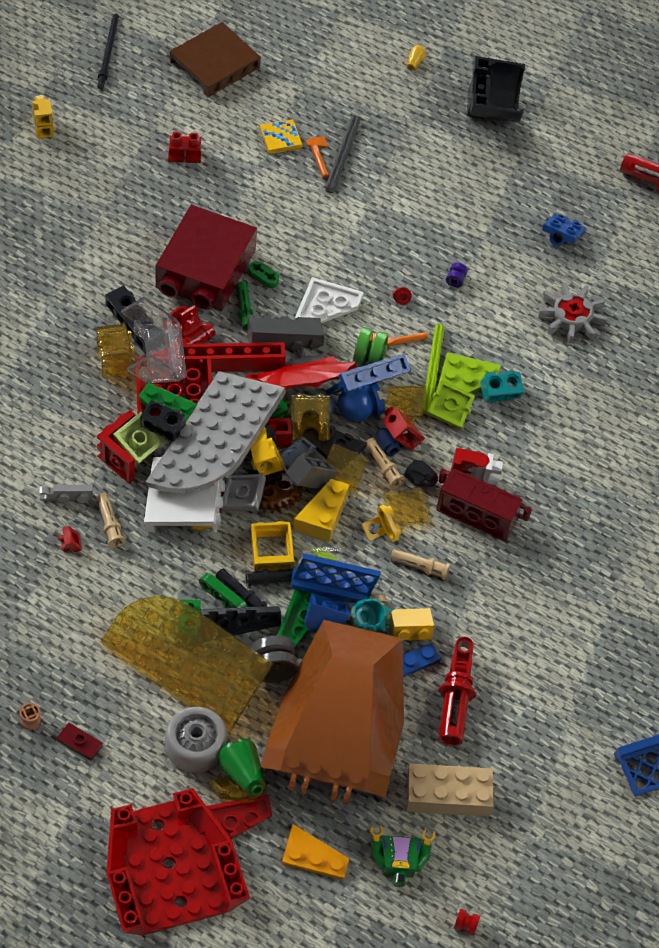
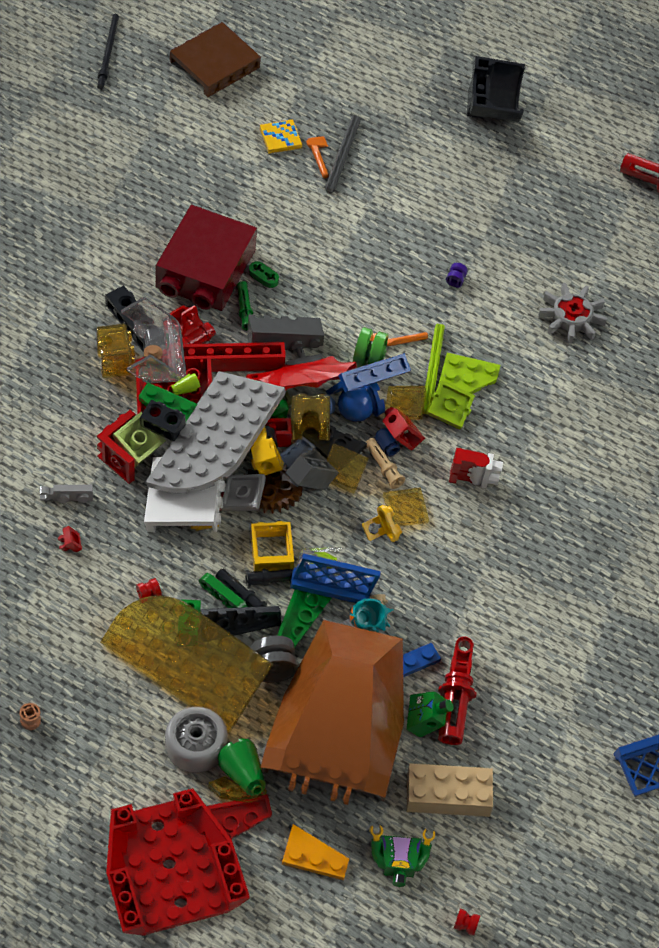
yellow hips [32,95,54,138] -> none
dark red plate [57,722,103,761] -> none
tan pin [96,493,125,548] -> none
red hips [168,132,202,163] -> none
yellow wedge [293,479,350,542] -> none
white plate [295,277,364,323] -> none
blue slope [304,592,350,632] -> none
yellow brick [389,608,434,641] -> none
tan pin [390,548,451,580] -> none
red plate [392,287,412,305] -> none
black rock [404,459,438,487] -> none
yellow cone [406,45,426,70] -> none
dark red container [436,468,532,541] -> none
teal brick [480,370,524,403] -> none
blue plate [542,214,586,246] -> none
none -> red wheel [136,578,162,603]
none -> medium nougat plate [144,345,163,363]
none -> lime cone [171,373,201,395]
none -> green torso [406,692,453,737]

